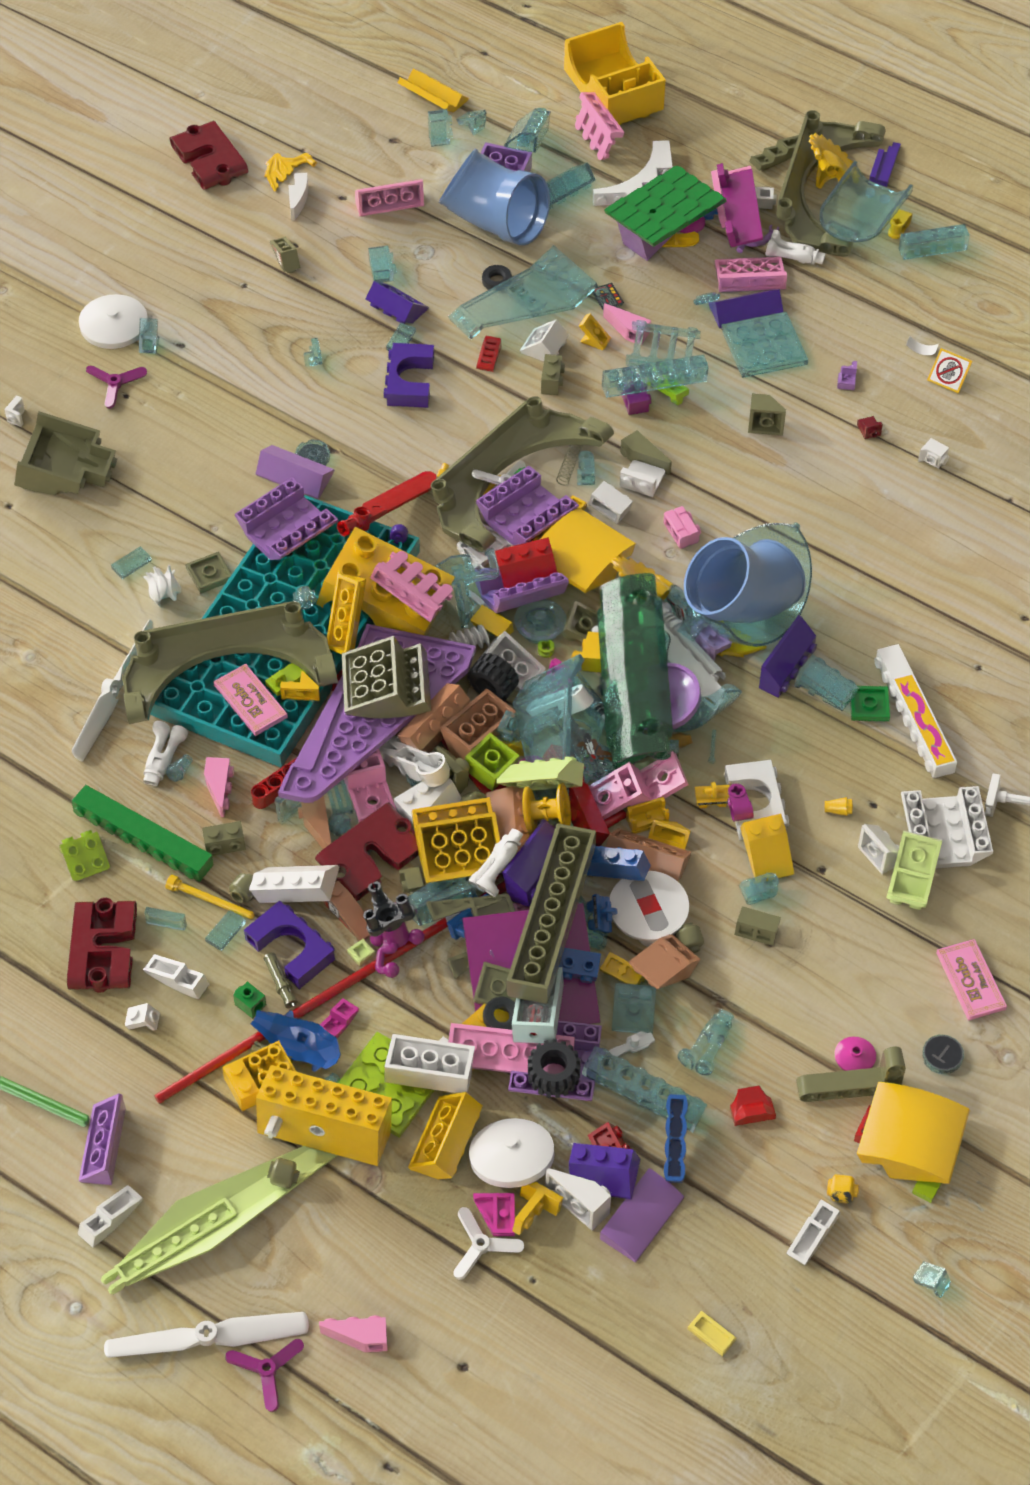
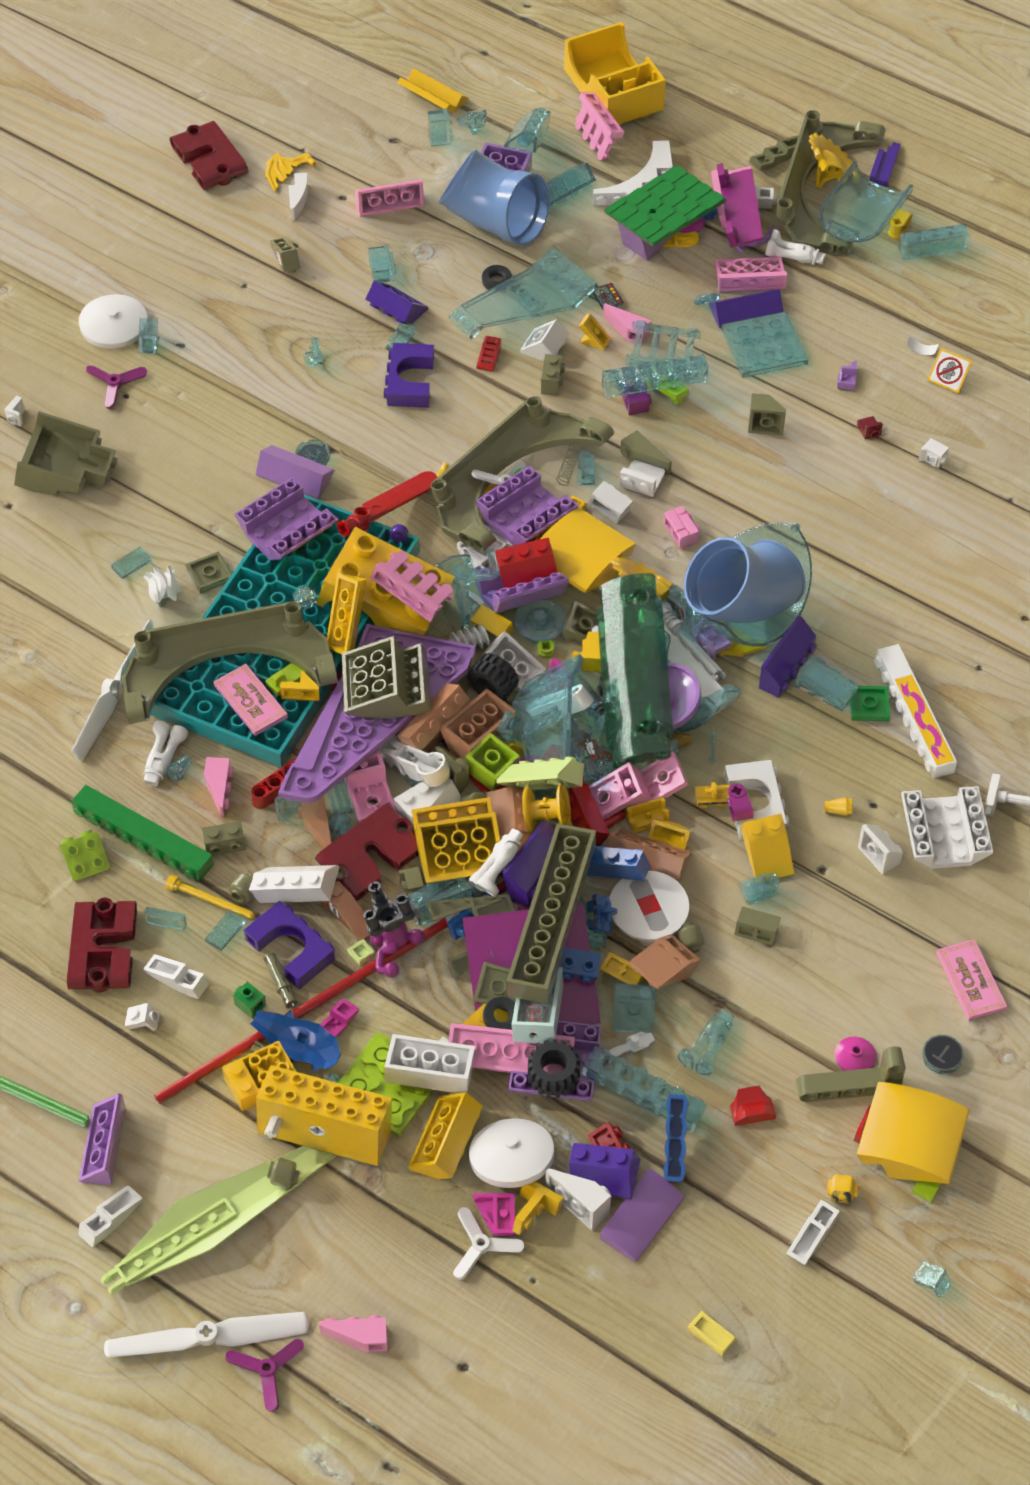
yellowish green bracket [886,831,943,910] -> none

